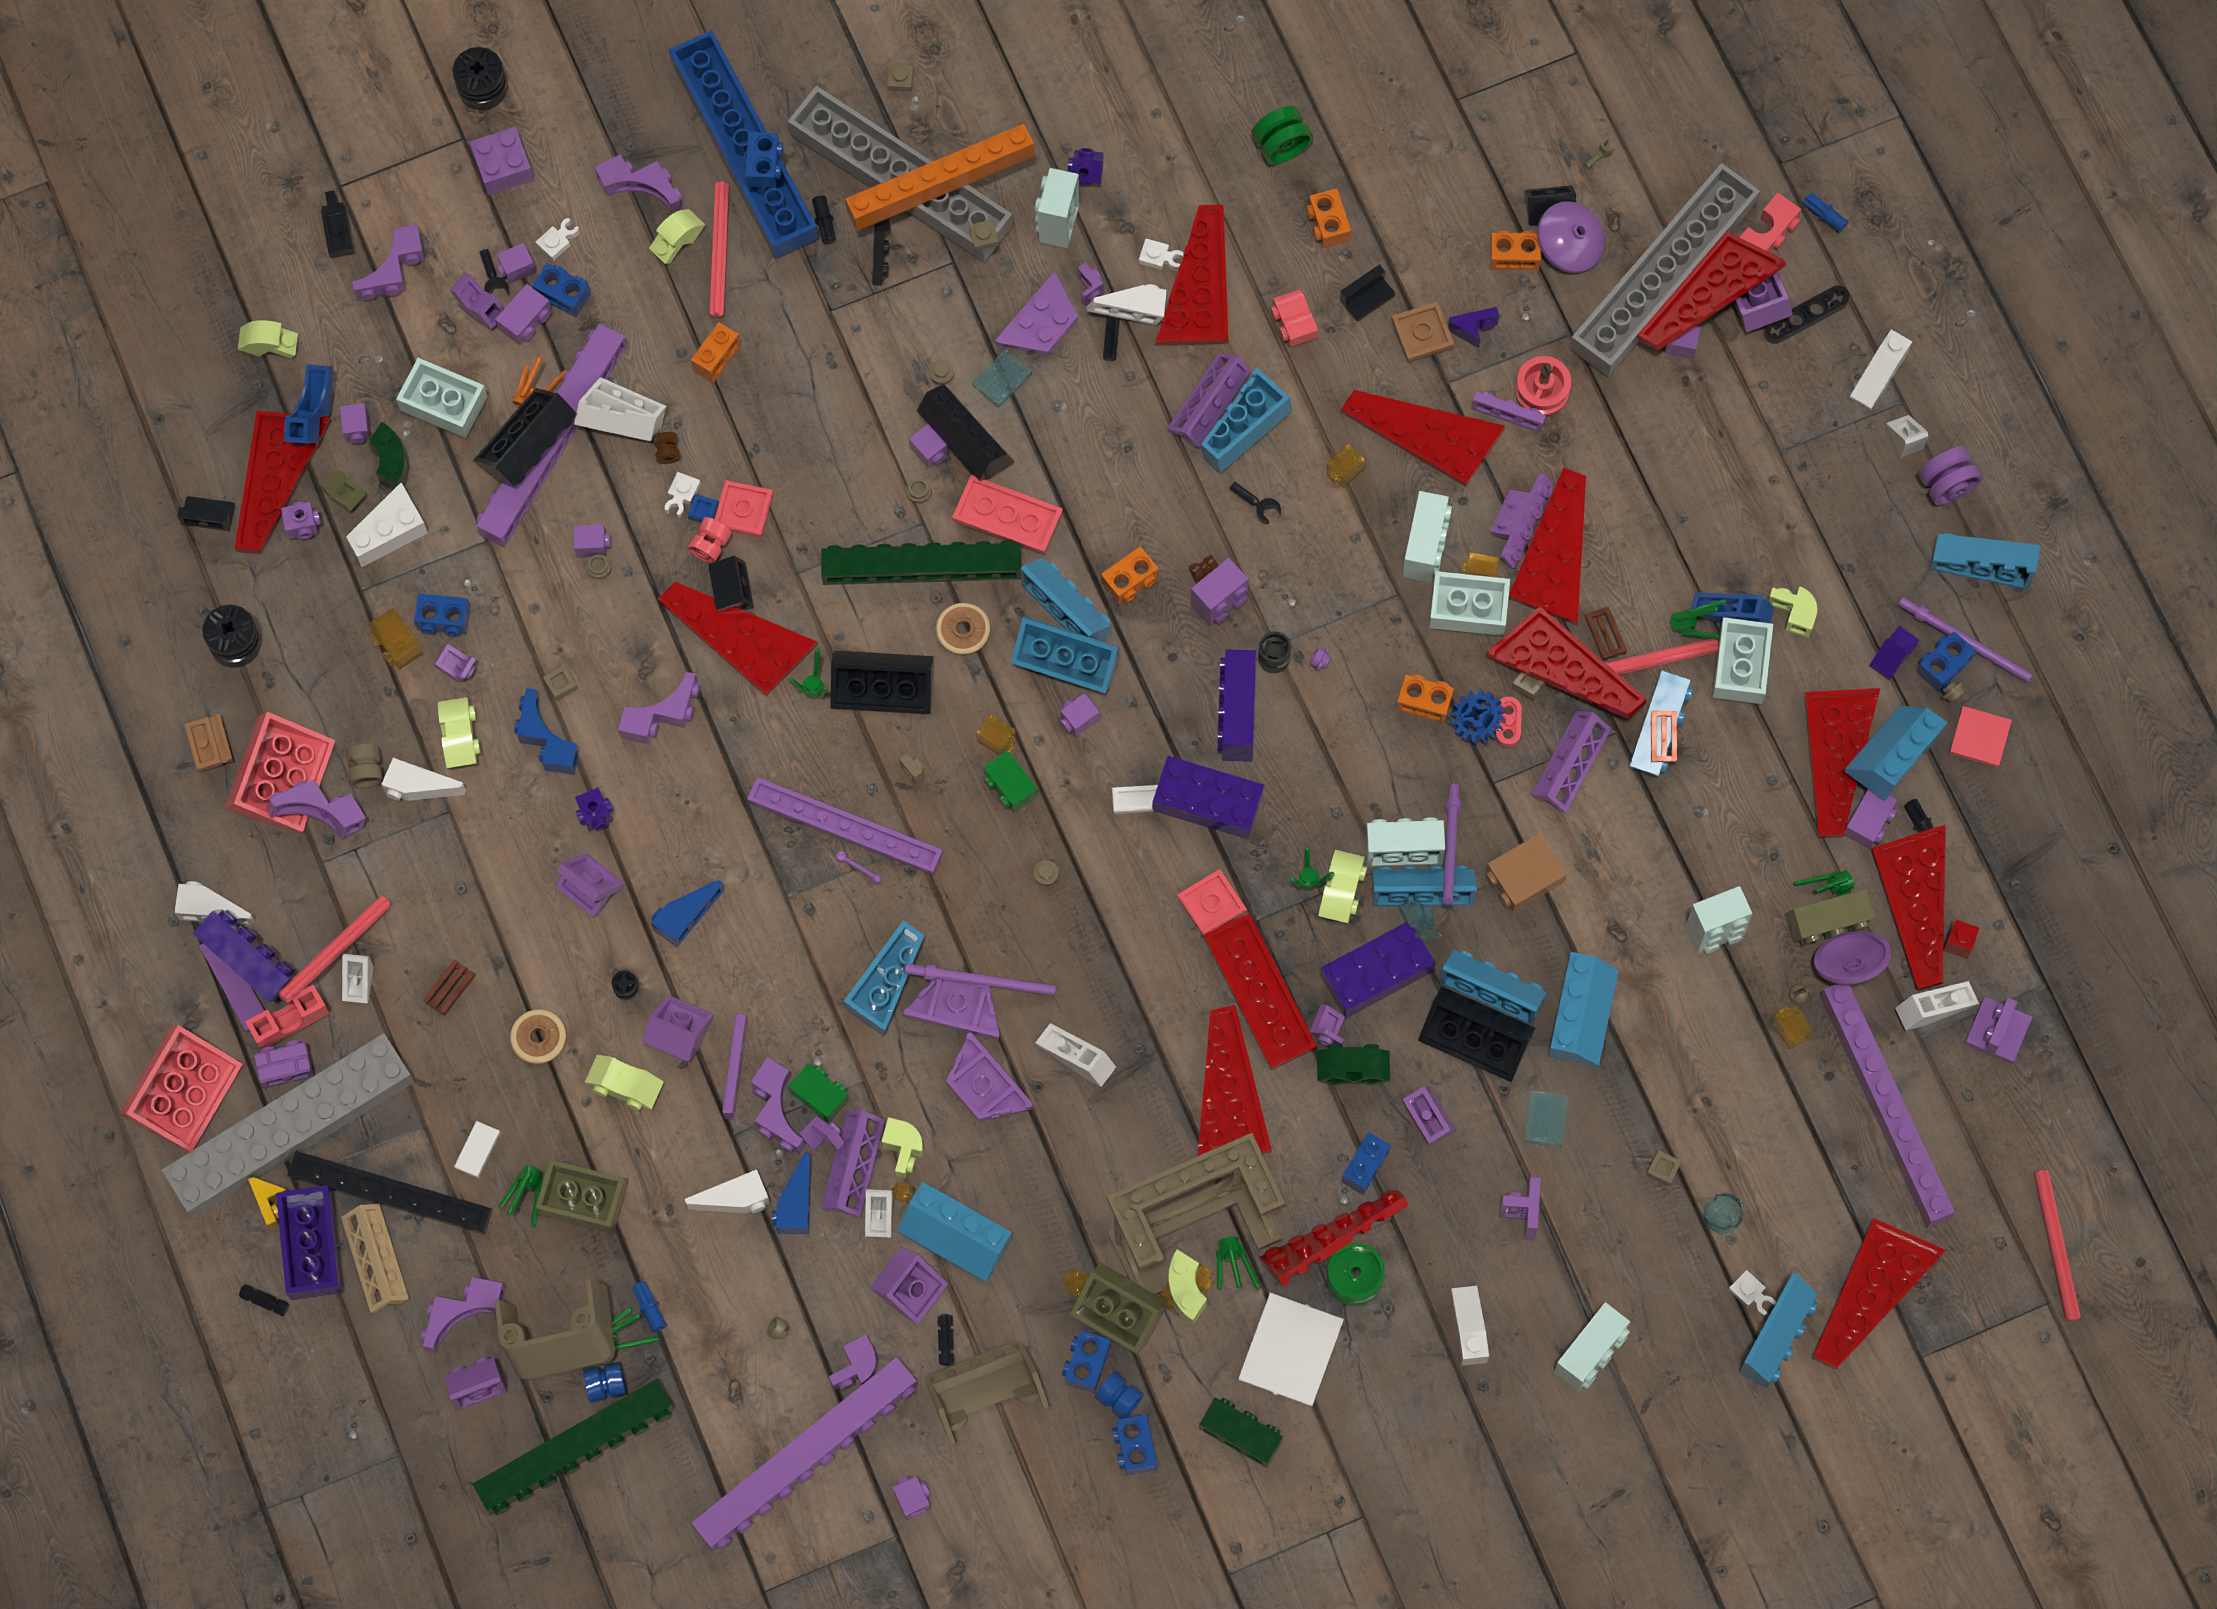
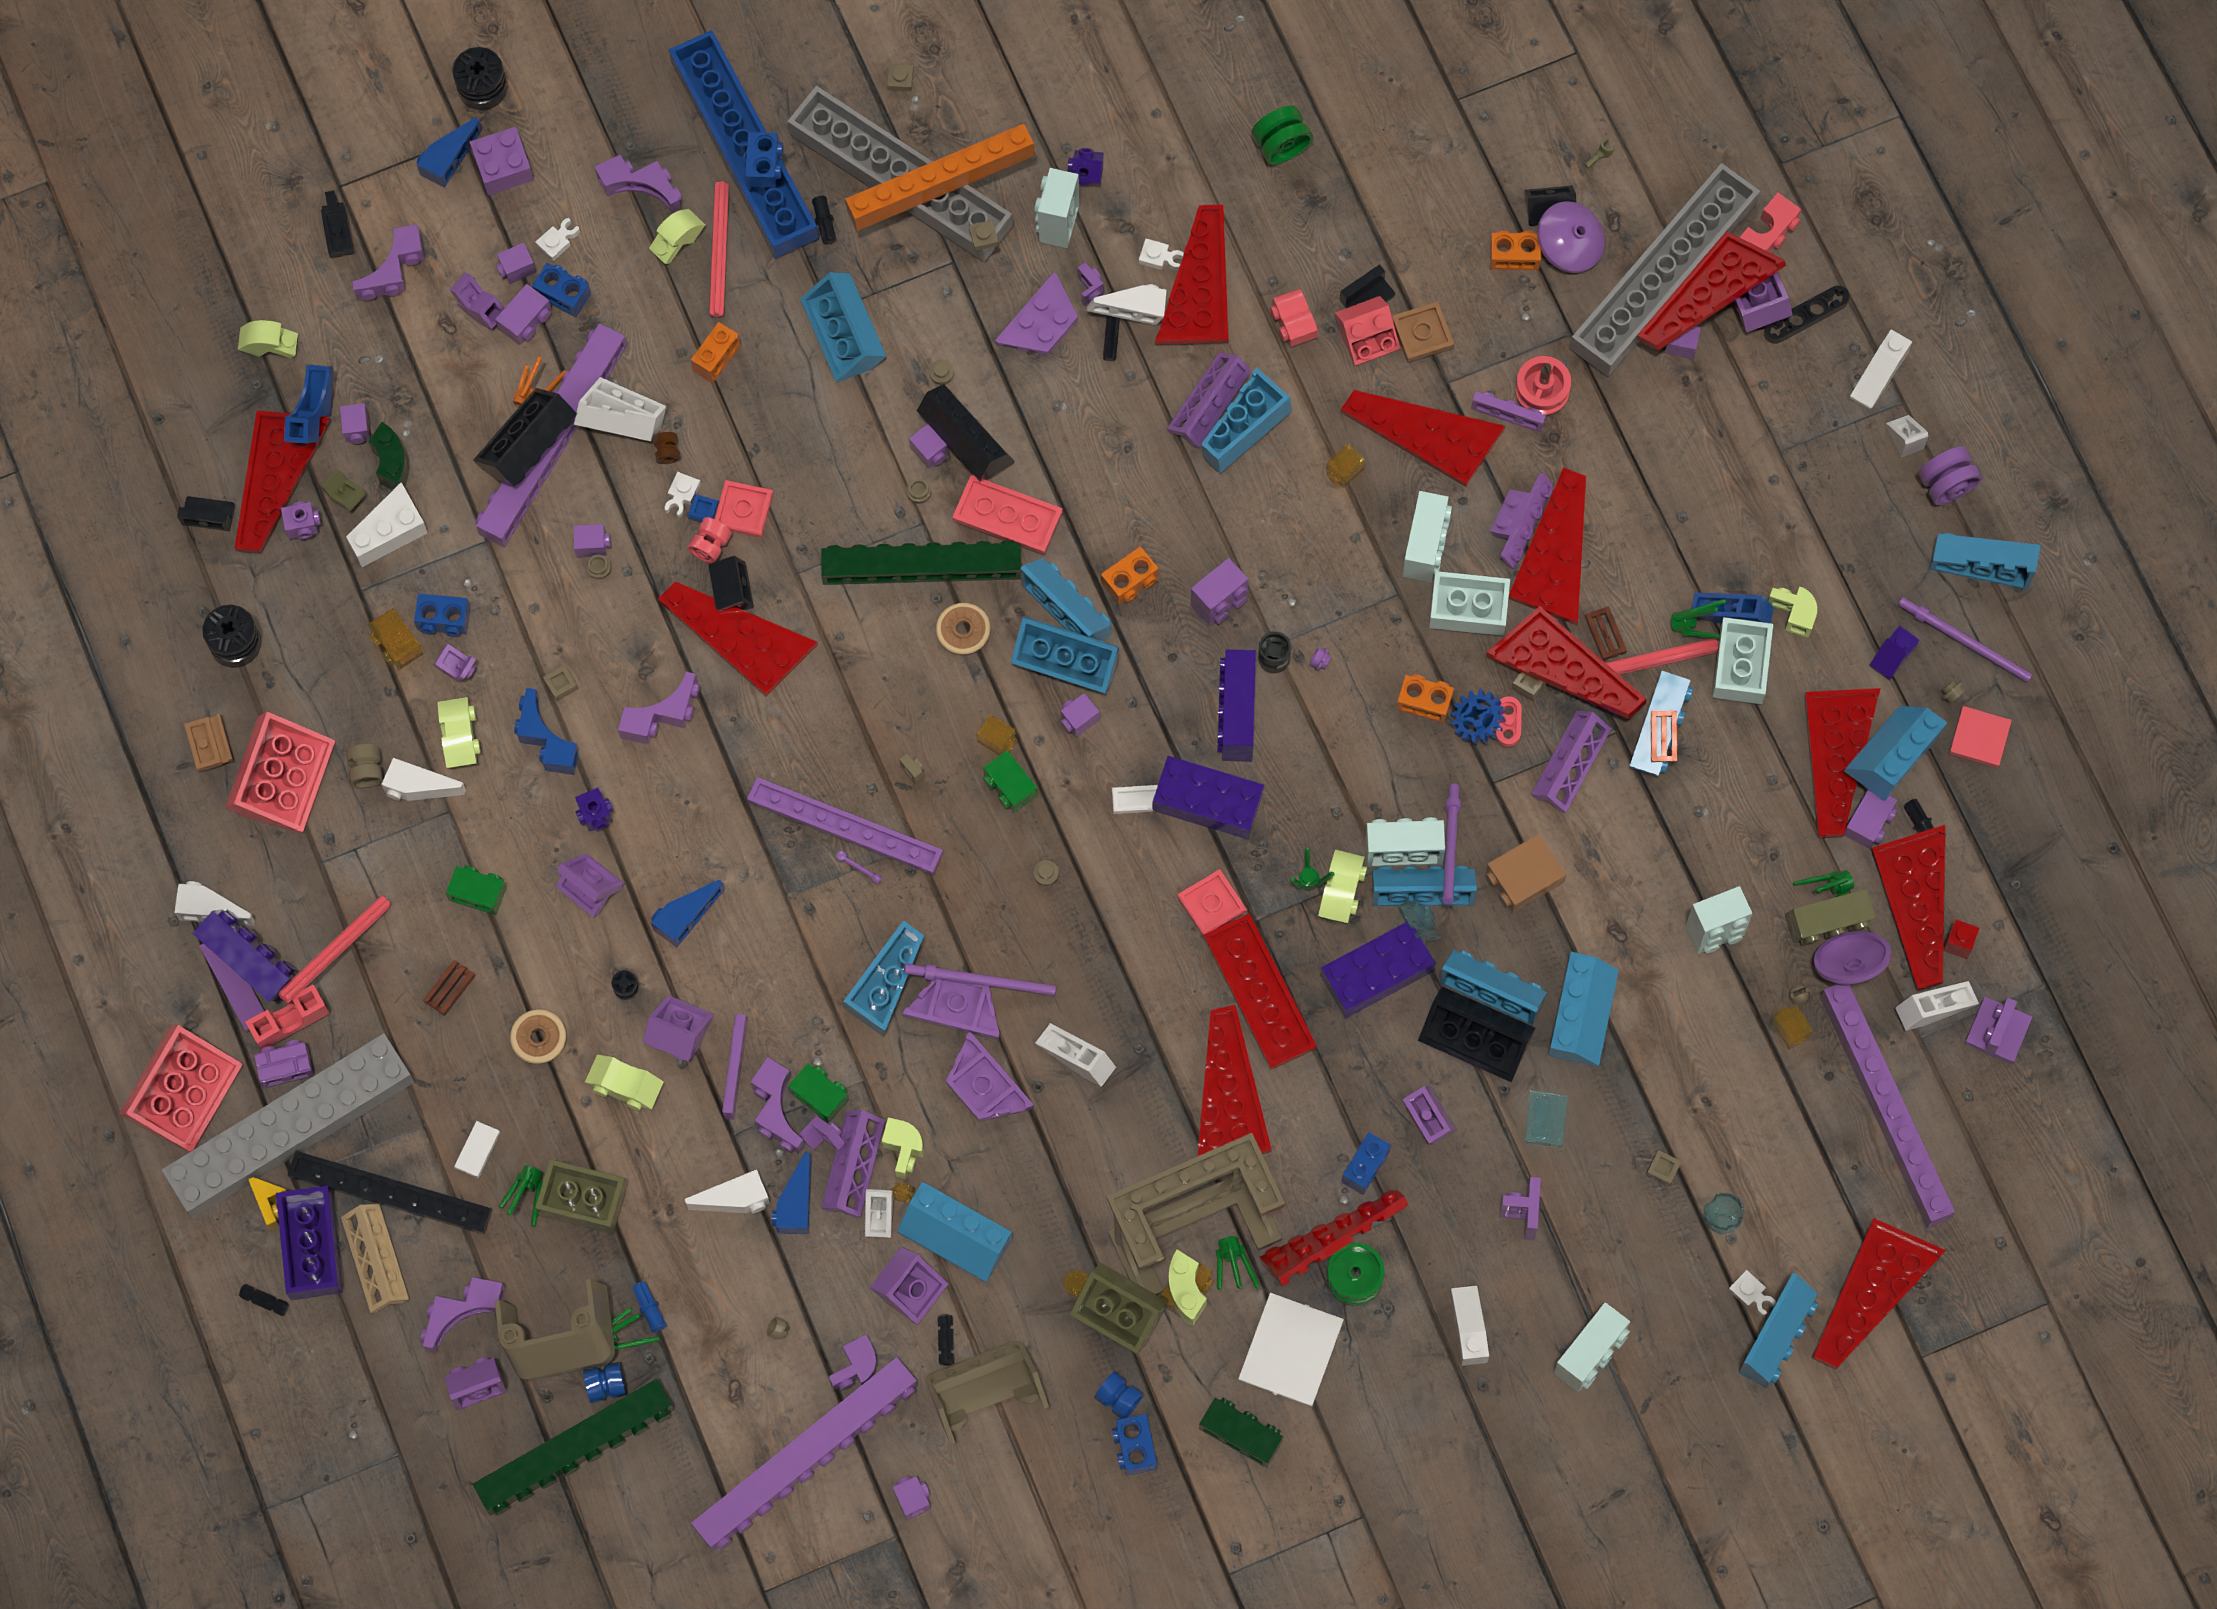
medium lavender arch [266,779,366,839] -> none
white slope [342,954,374,1003] -> none
light aqua brick [396,358,488,438] -> none
black piece [479,249,510,296] -> none
green plant [789,648,828,699] -> none
black slope [830,650,934,714] -> none
black hinge [872,218,891,286] -> none
clear light blue plate [972,349,1032,408] -> none
blue brick [1062,1330,1111,1394] -> none
reddish brown wheel [1189,555,1219,584] -> none
black piece [1230,482,1281,525] -> none
orange brick [1306,188,1351,248] -> none
medium lavender bracket [1310,1005,1345,1046] -> none
dark green brick [1317,1044,1390,1085] -> none
dark purple slope [1448,307,1499,347] -> none
clear yellow brick [1461,553,1499,577] -> none
blue axle [1803,193,1849,233] -> none
blue brick [1917,631,1976,693] -> none
coral axle [2034,1170,2081,1321] -> none
none -> blue slope [417,118,482,188]
none -> green brick [446,865,507,915]
none -> dark azure slope [800,272,887,382]
none -> coral slope [1335,296,1400,366]

